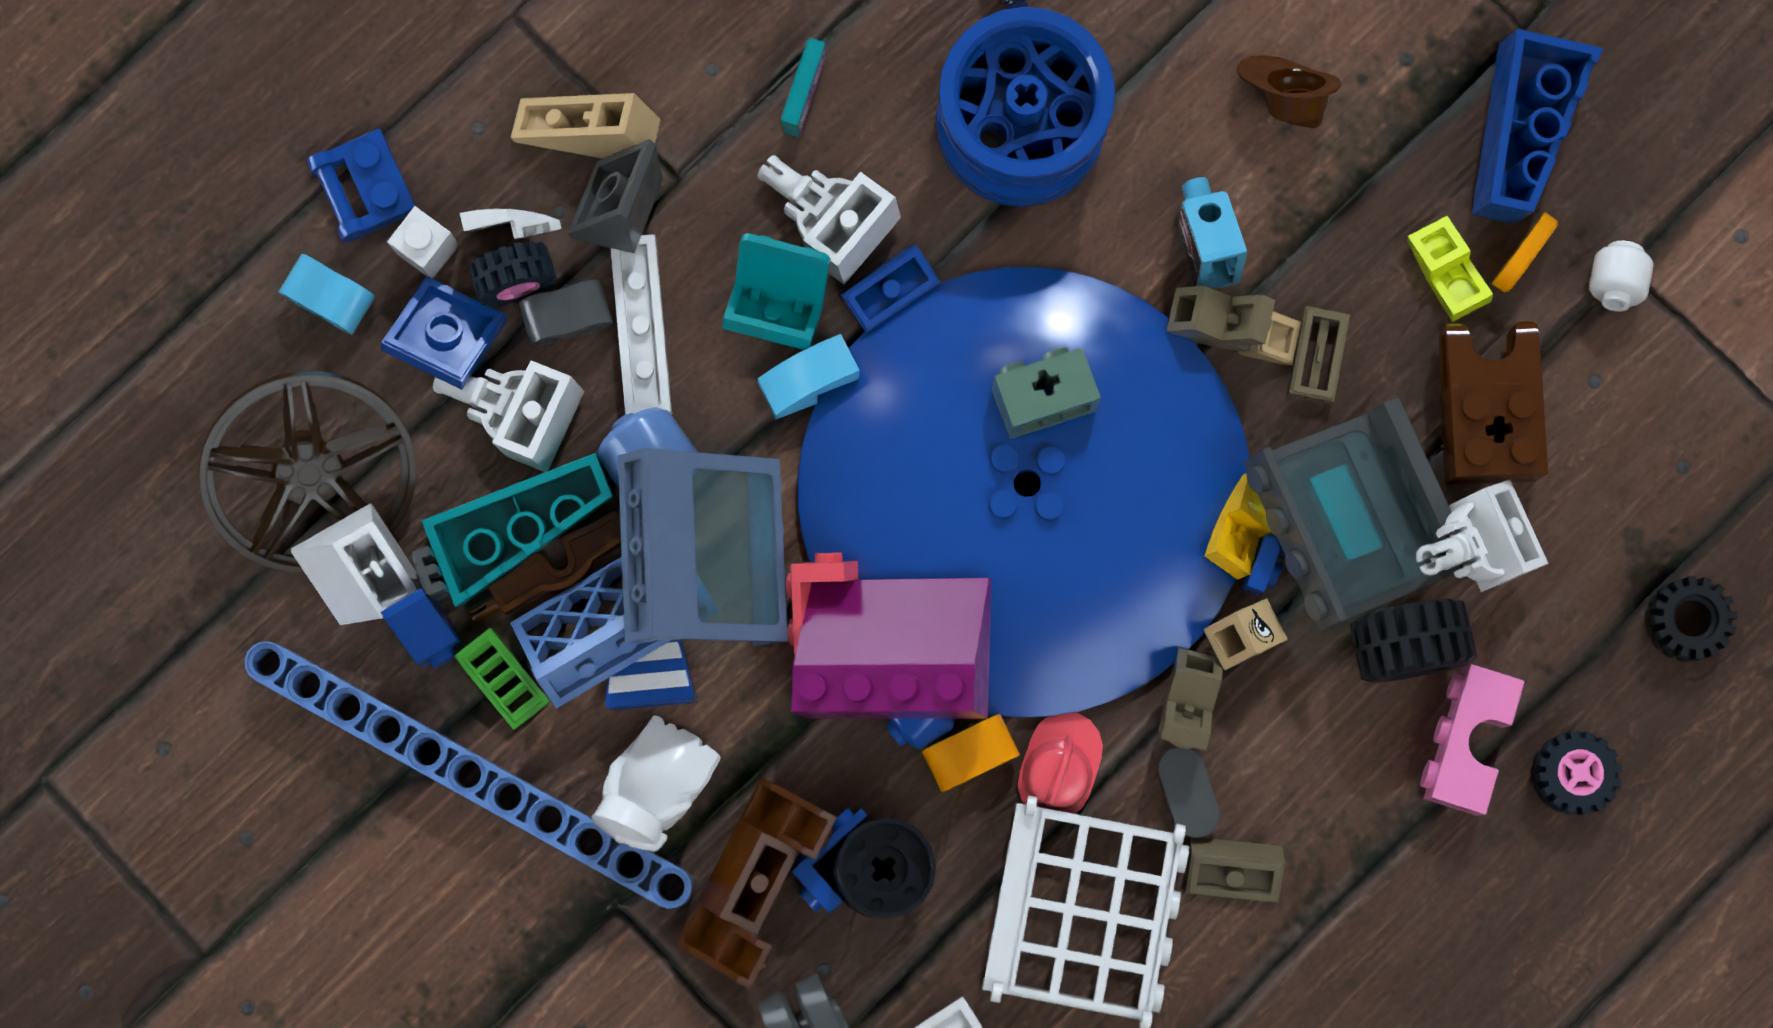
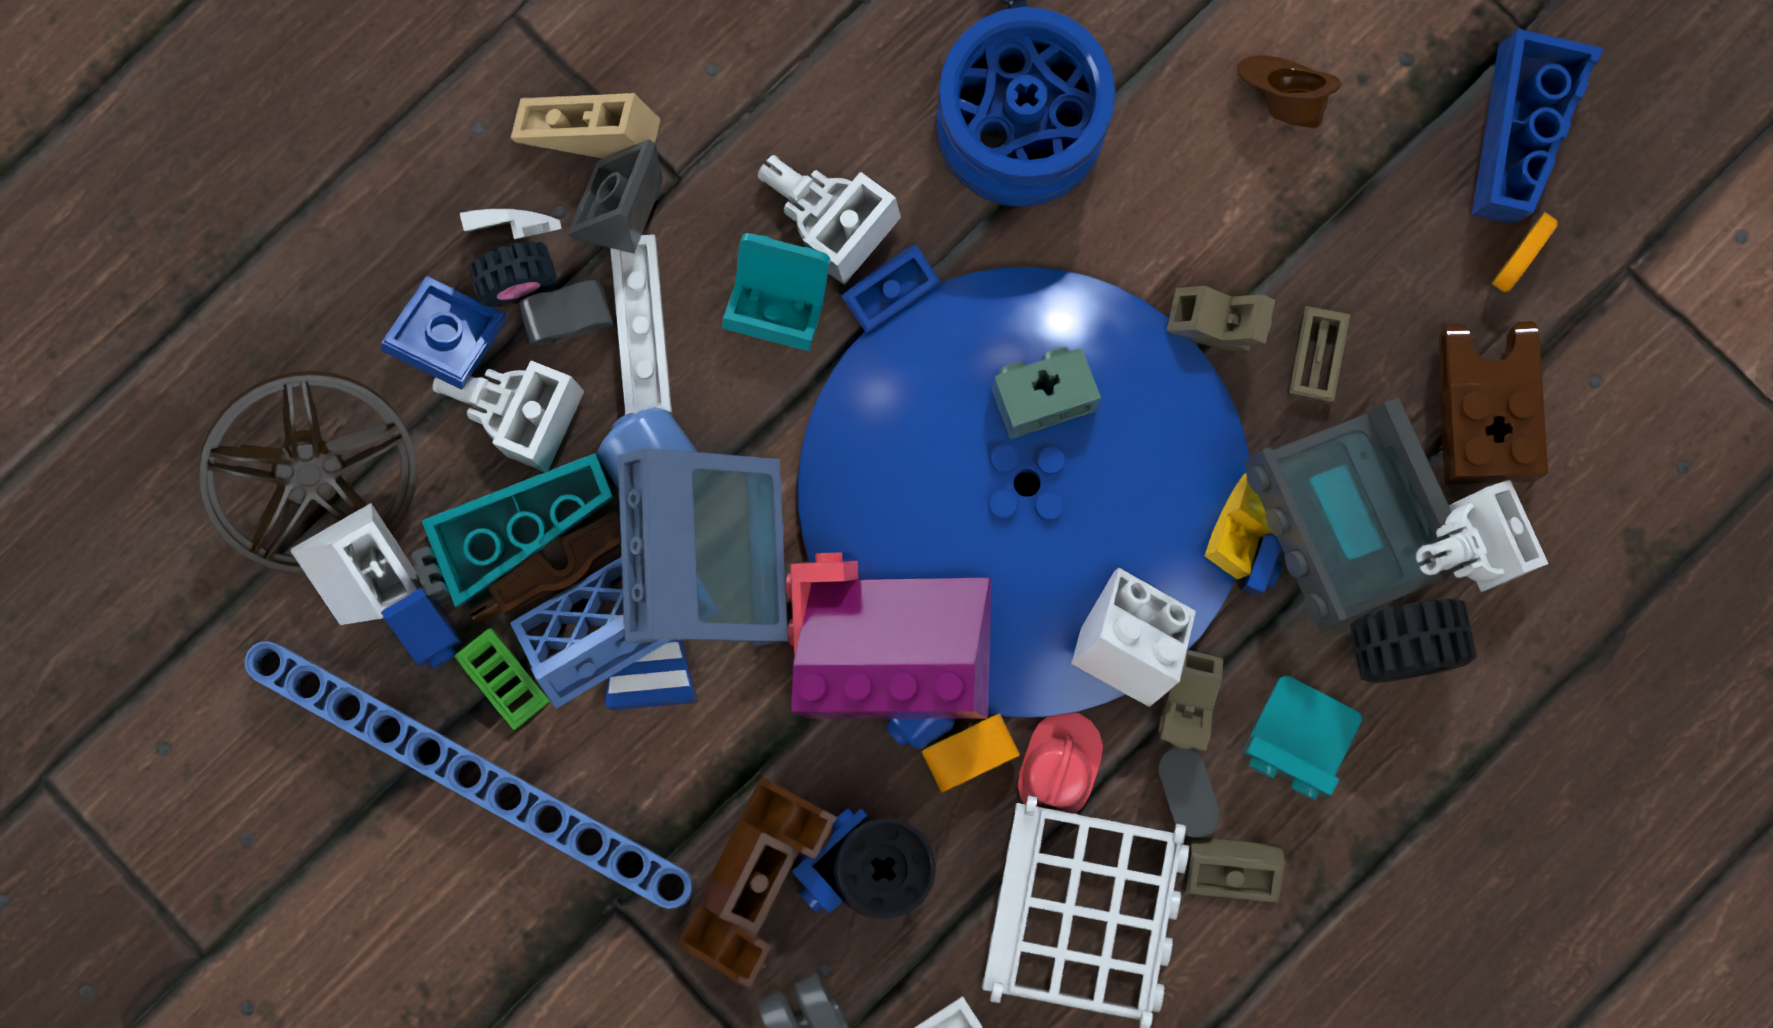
medium azure axle [278,254,375,335] -> none
blue plate [306,128,416,242] -> none
white brick [387,206,459,279] -> none
white hair [592,715,721,852] -> none
medium azure slope [757,334,860,419] -> none
teal tile [781,38,826,138] -> none
medium azure torso [1178,177,1247,290] -> none
tan brick [1203,598,1288,671] -> none
tan slope [1238,311,1301,366] -> none
neon yellow slope [1407,216,1493,322] -> none
bright pink arch [1420,664,1525,816] -> none
black wheel [1531,731,1622,815] -> none
white head [1589,241,1654,312] -> none
black tyre [1645,576,1738,662] -> none
none -> white slope [1071,568,1196,707]
none -> teal bracket [1240,676,1362,801]

